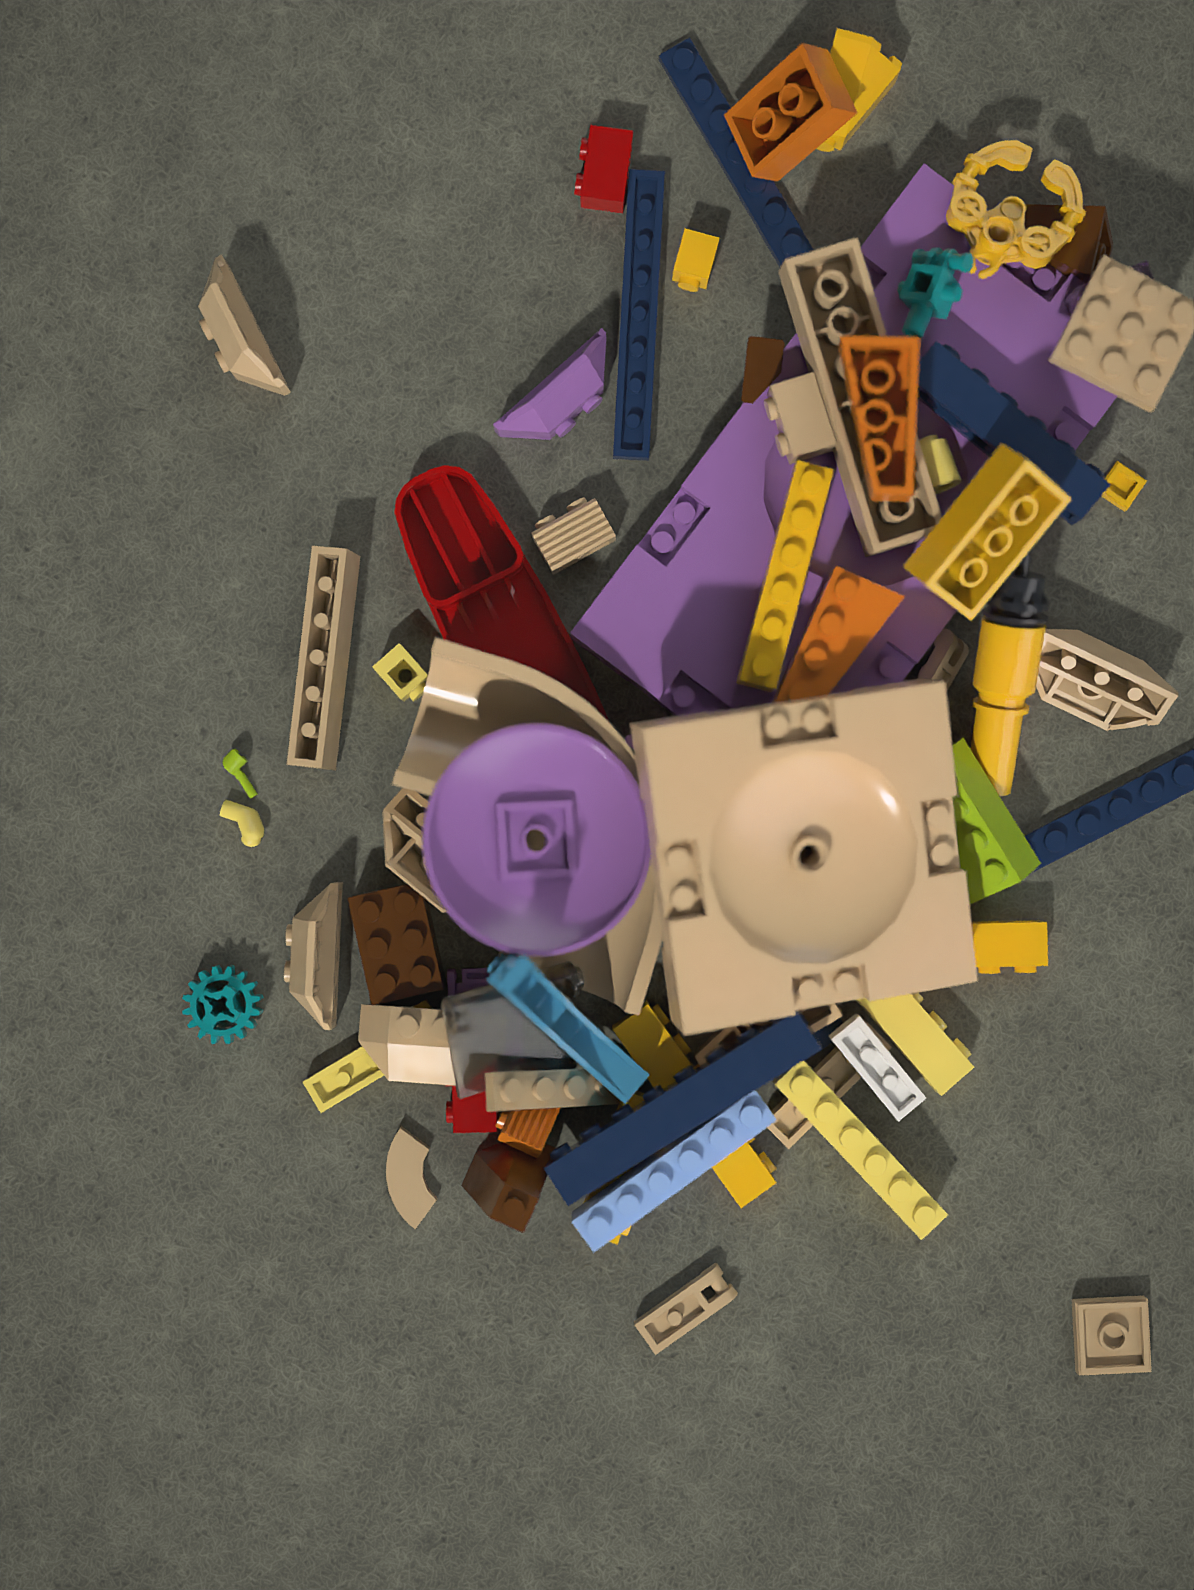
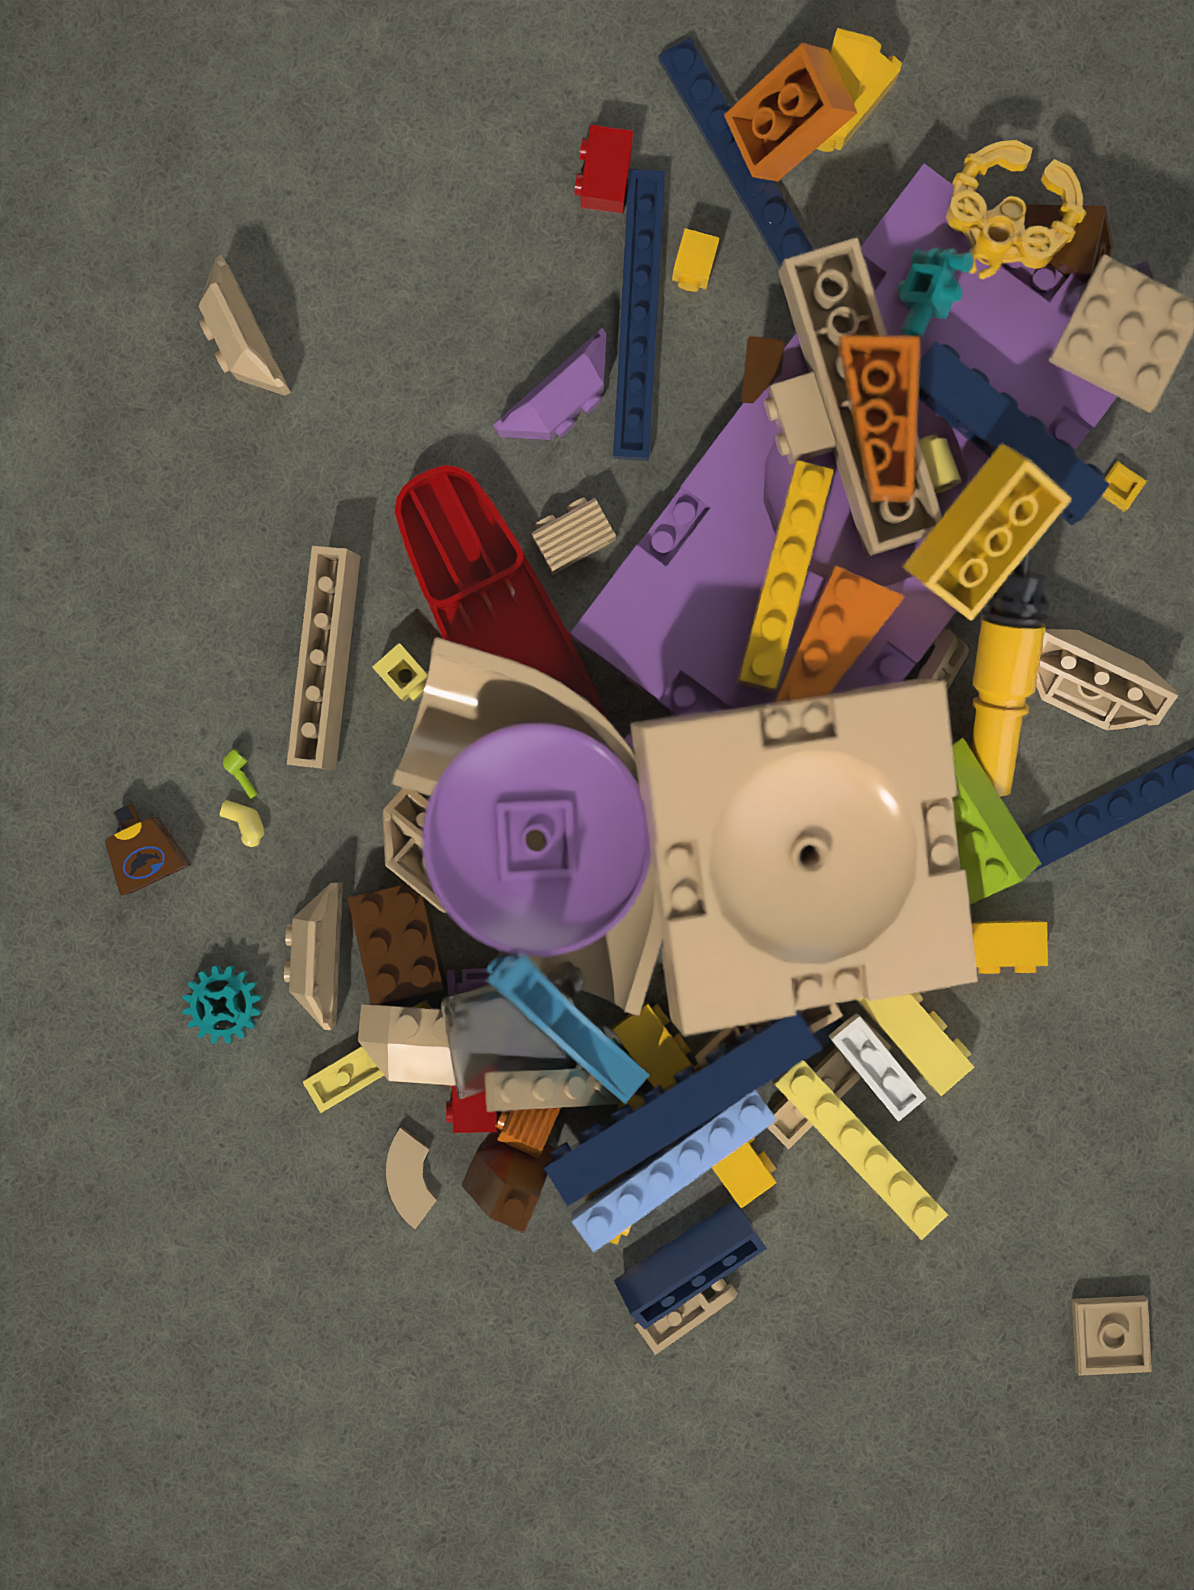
none -> reddish brown torso [105,804,191,896]
none -> dark blue brick [613,1200,767,1330]

